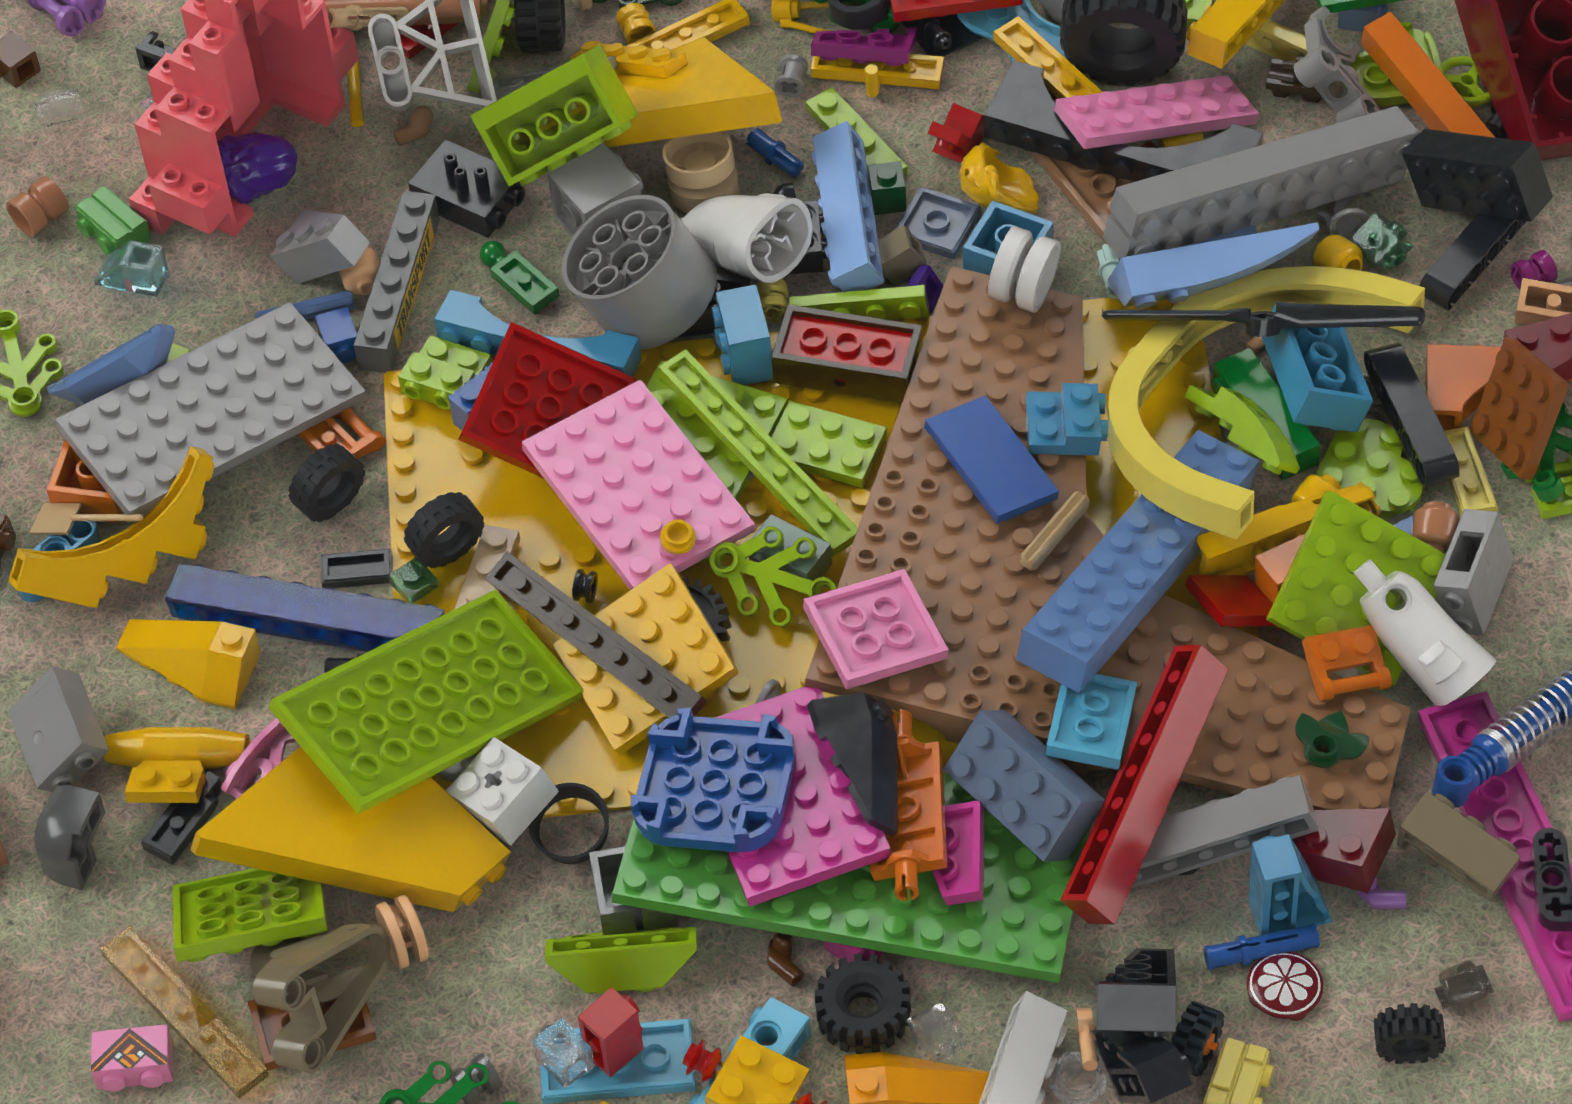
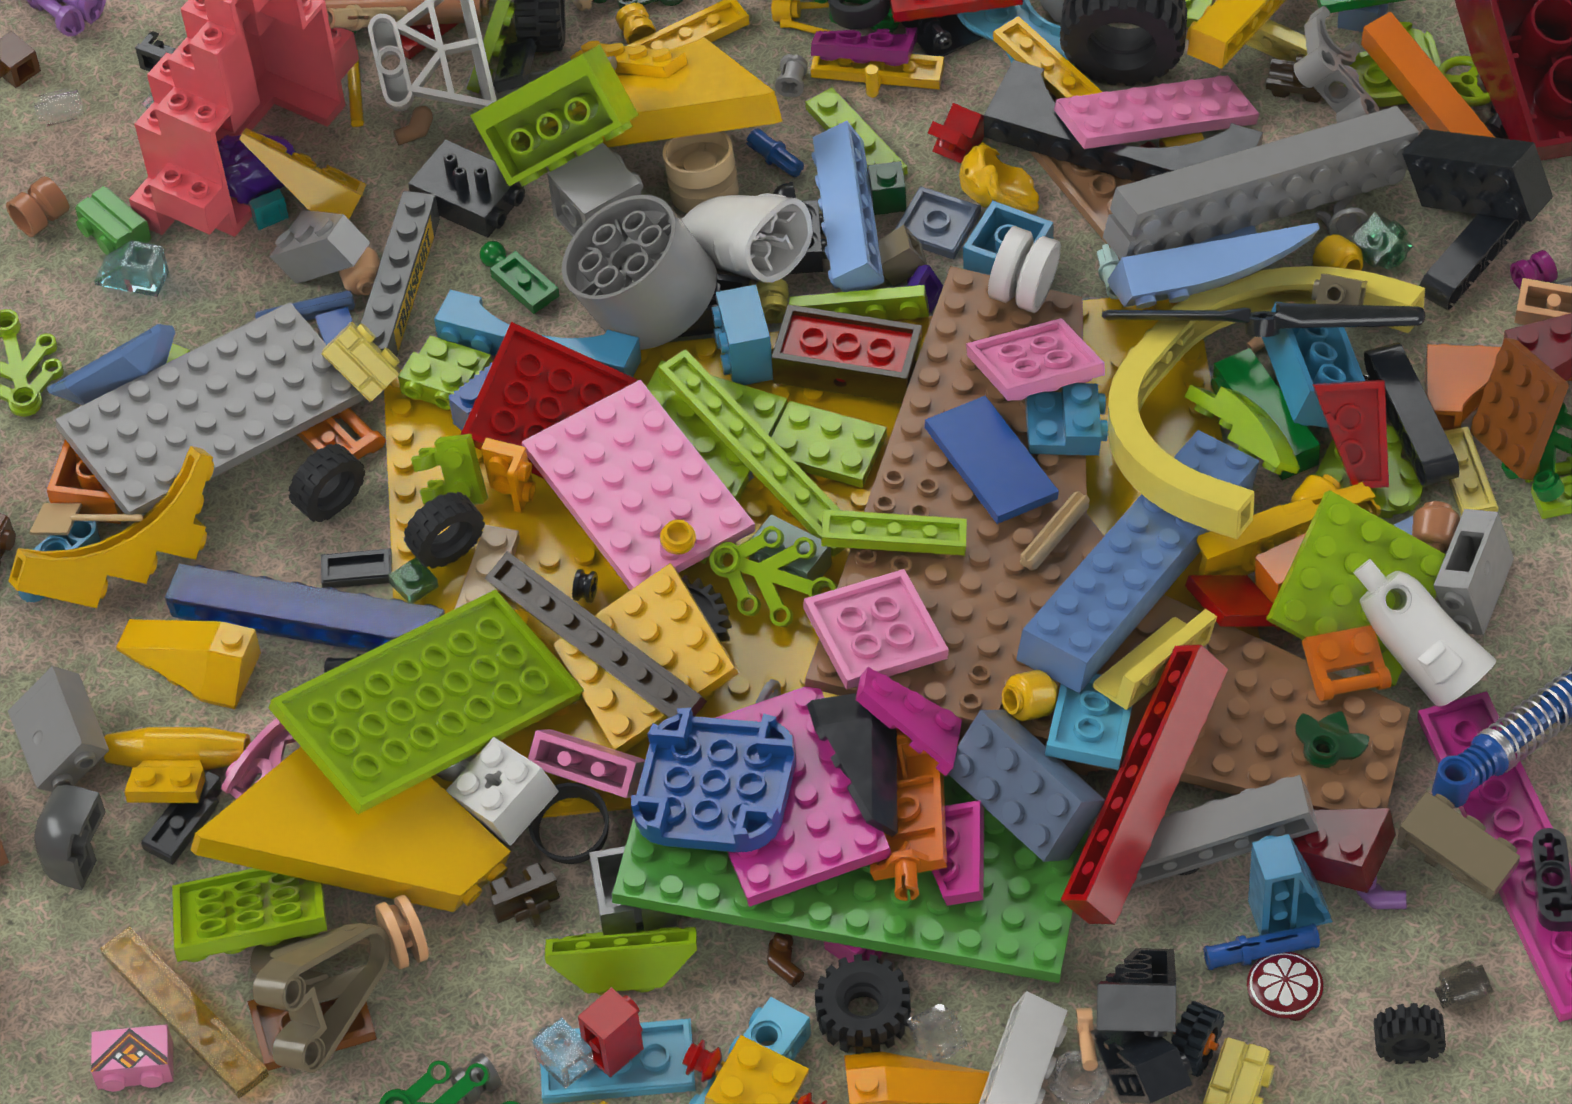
none -> yellow wedge [239,128,367,219]
none -> teal plate [249,189,289,230]
none -> light yellow brick [321,322,401,402]
none -> lime plate [411,434,488,505]
none -> light orange bracket [481,438,536,513]
none -> dark brown hips [490,863,560,927]
none -> black plate [493,38,537,93]
none -> bright pink brick [528,729,645,798]
none -> lime plate [821,509,967,556]
none -> dark pink wing [855,667,962,776]
none -> bright pink plate [966,318,1105,401]
none -> yellow head [1002,670,1059,721]
none -> light yellow panel [1092,609,1217,710]
none -> dark tan brick [1312,274,1368,305]
none -> red wing [1312,380,1389,488]

